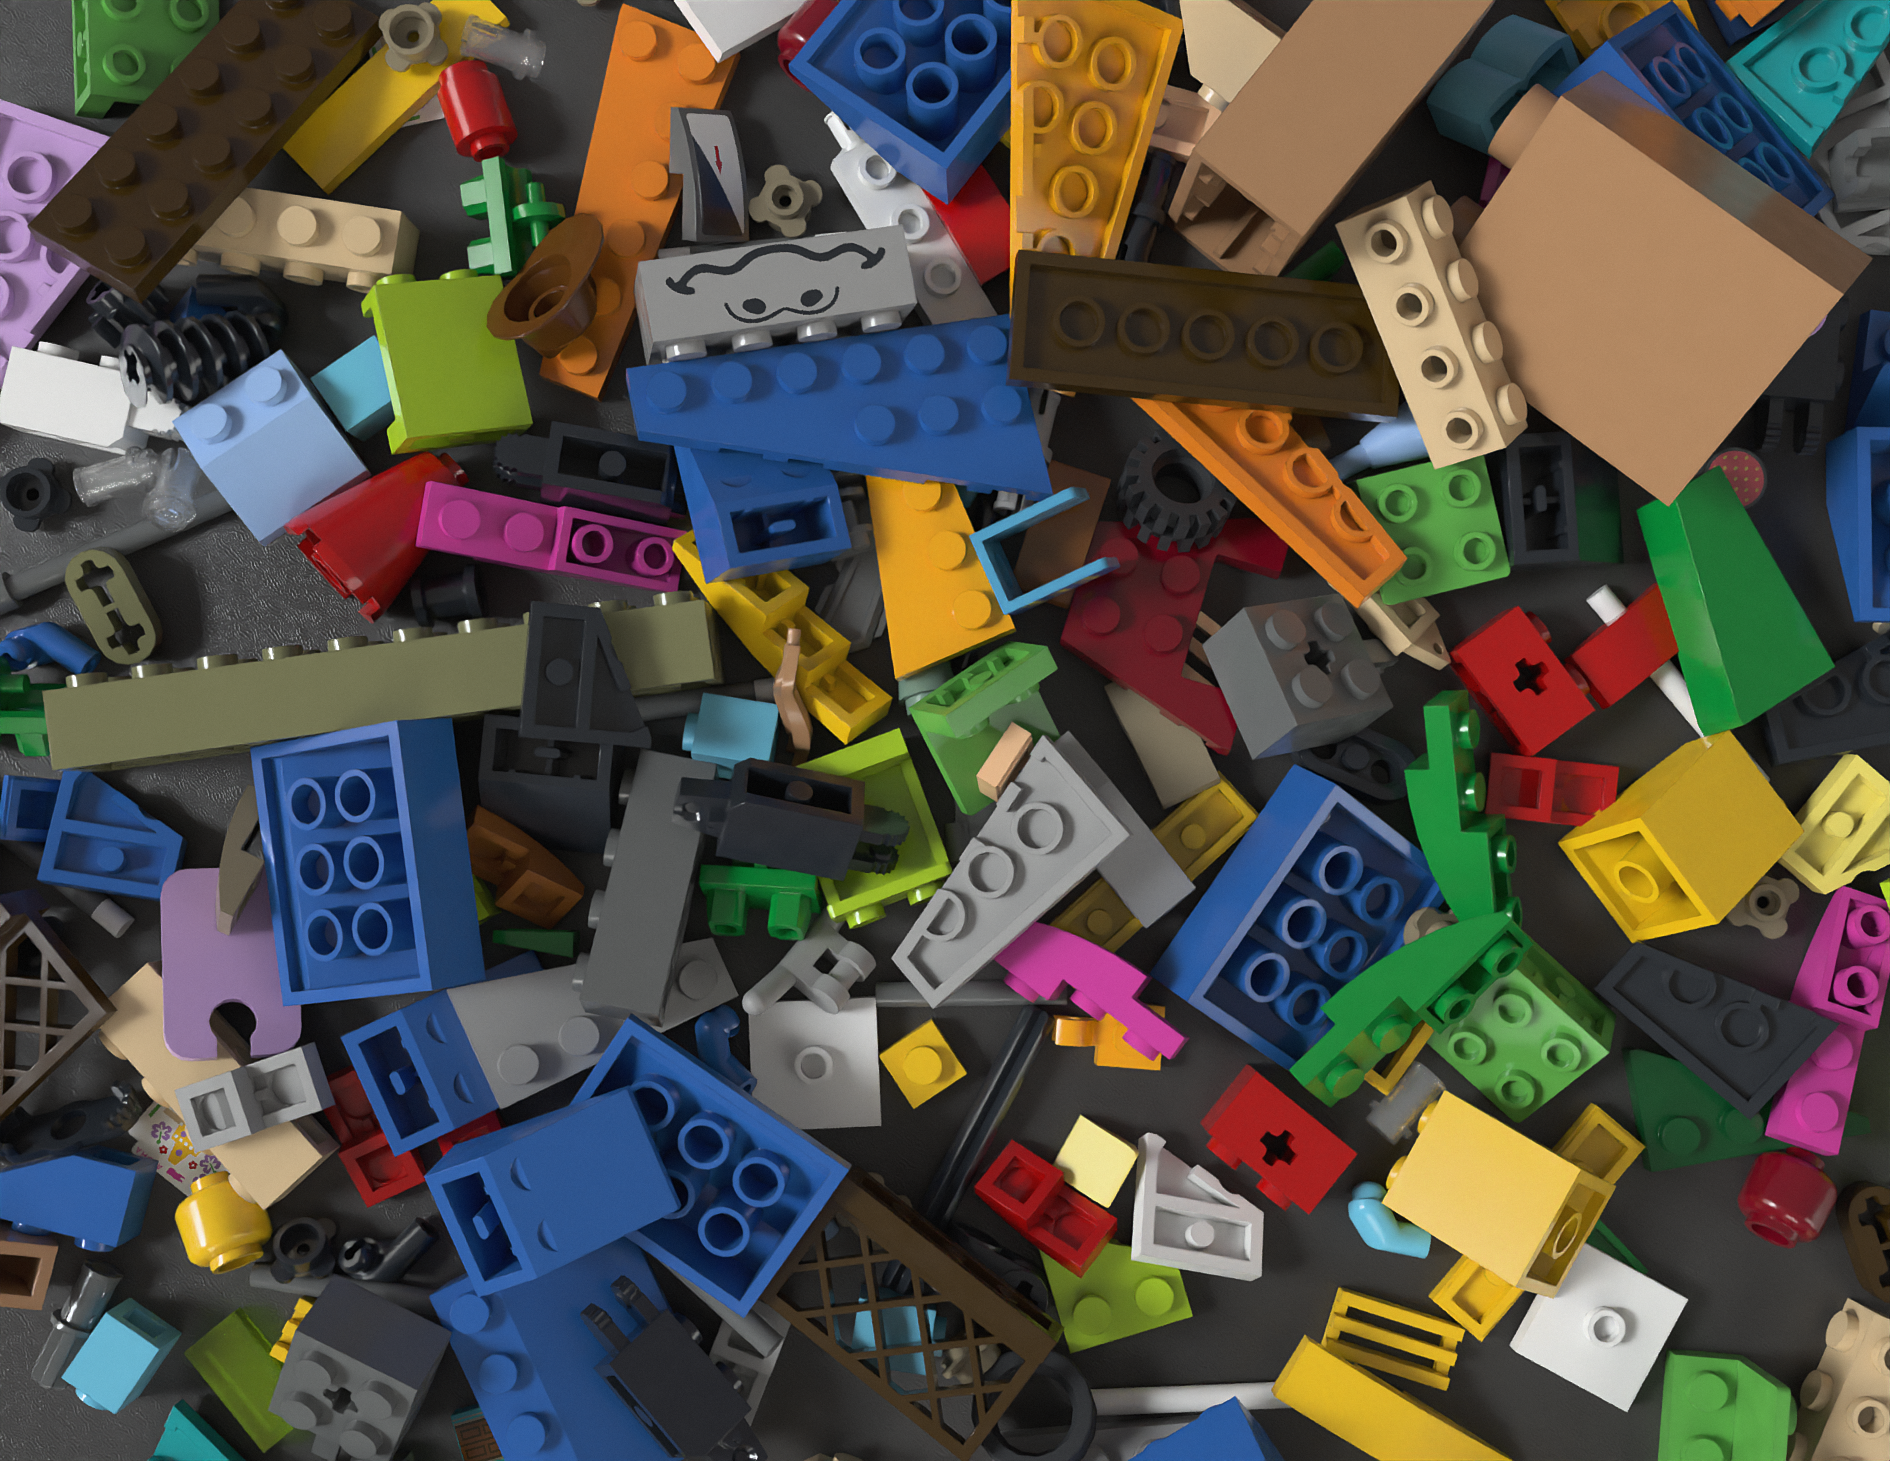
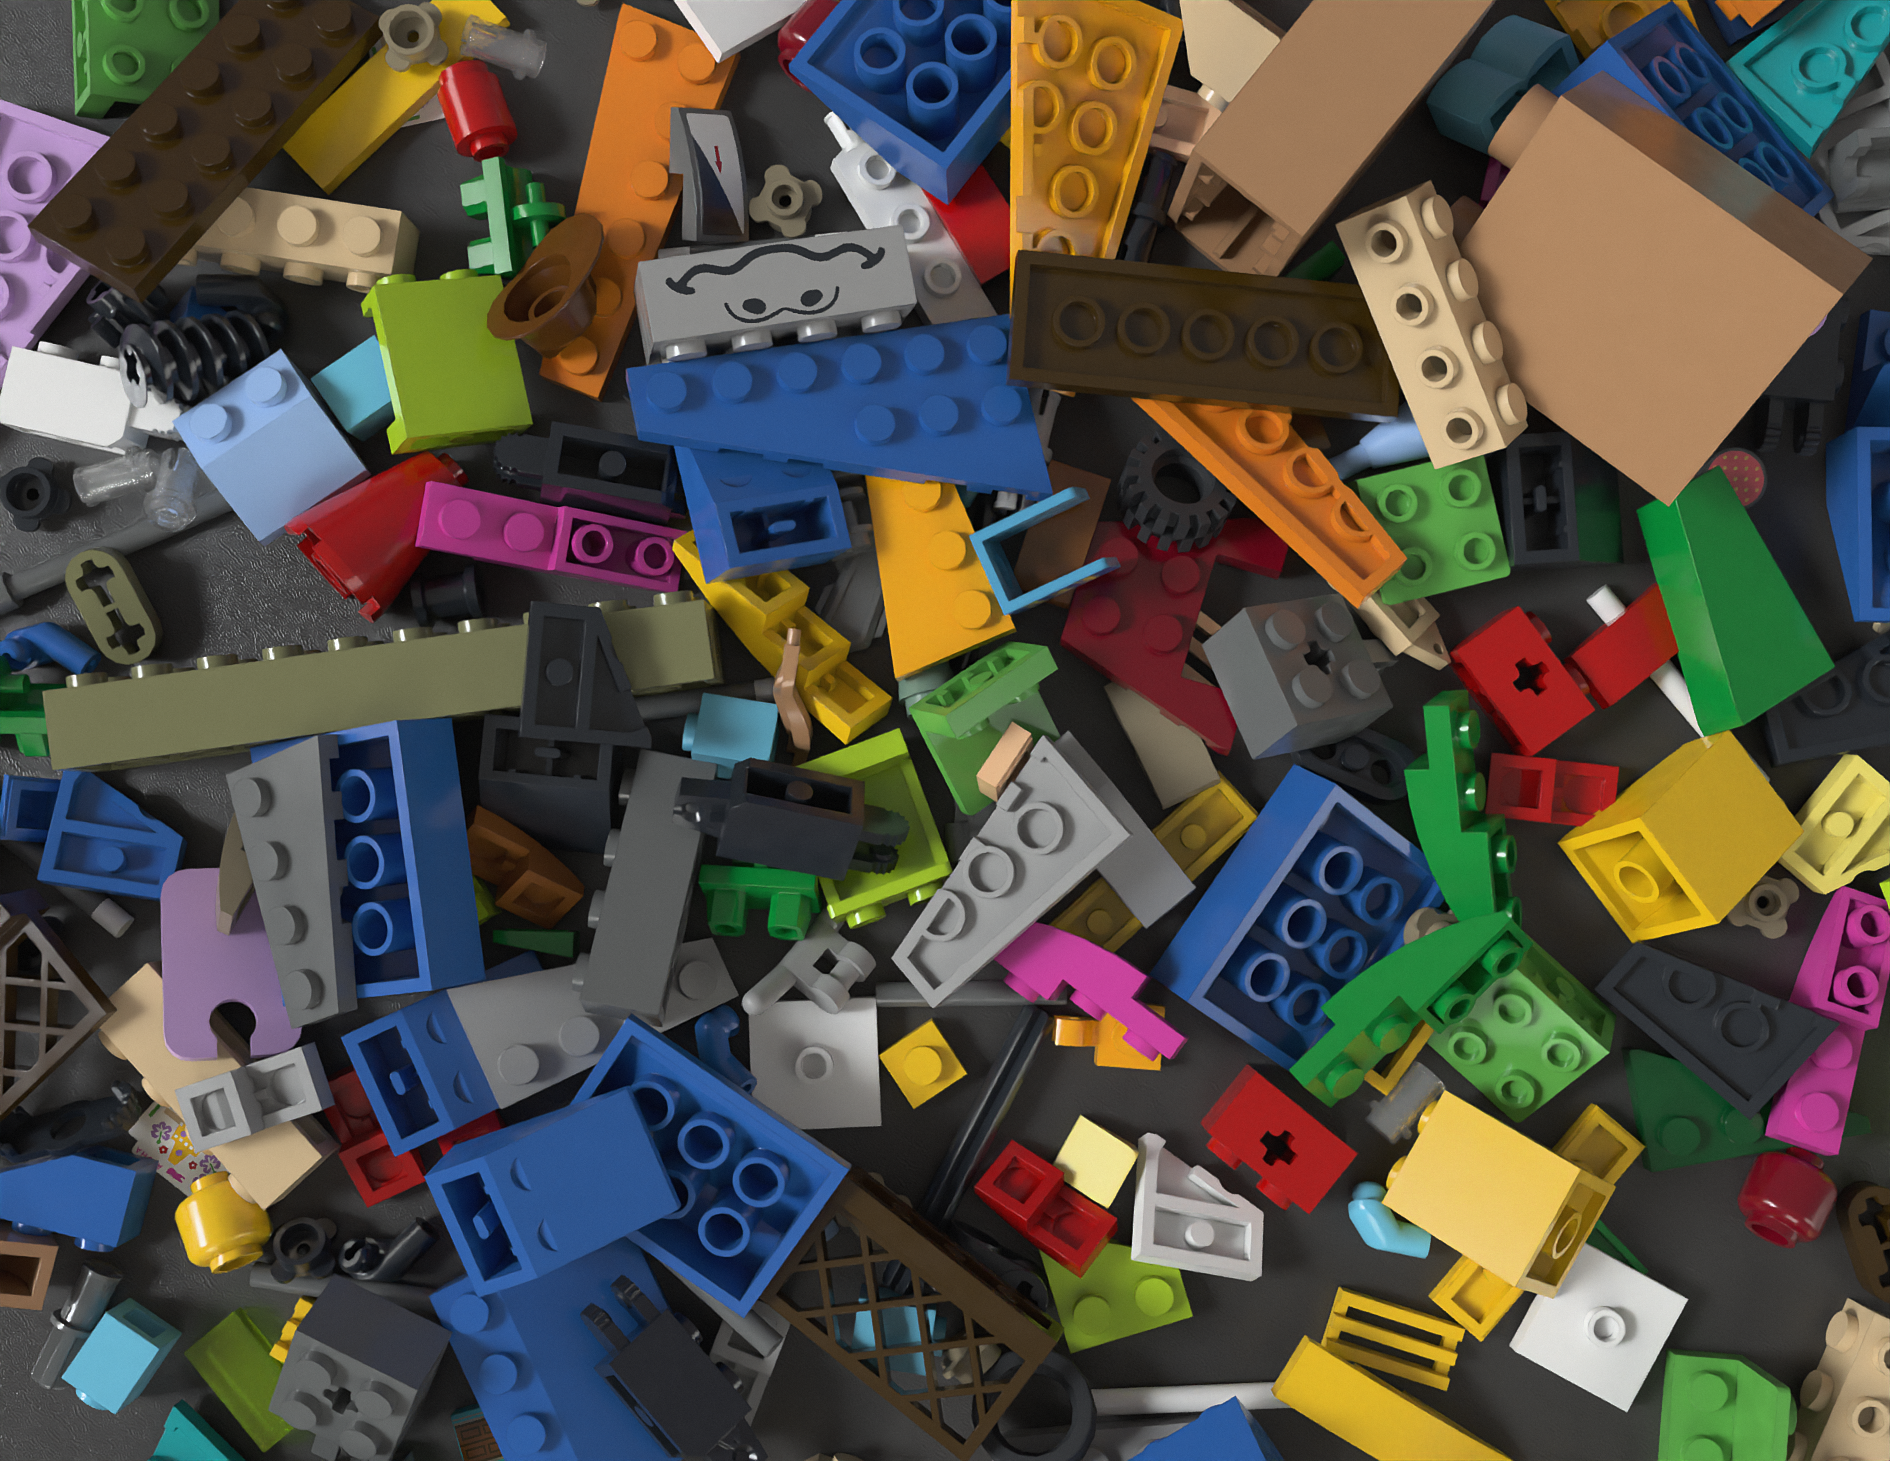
none -> dark grey wing [226,734,358,1029]

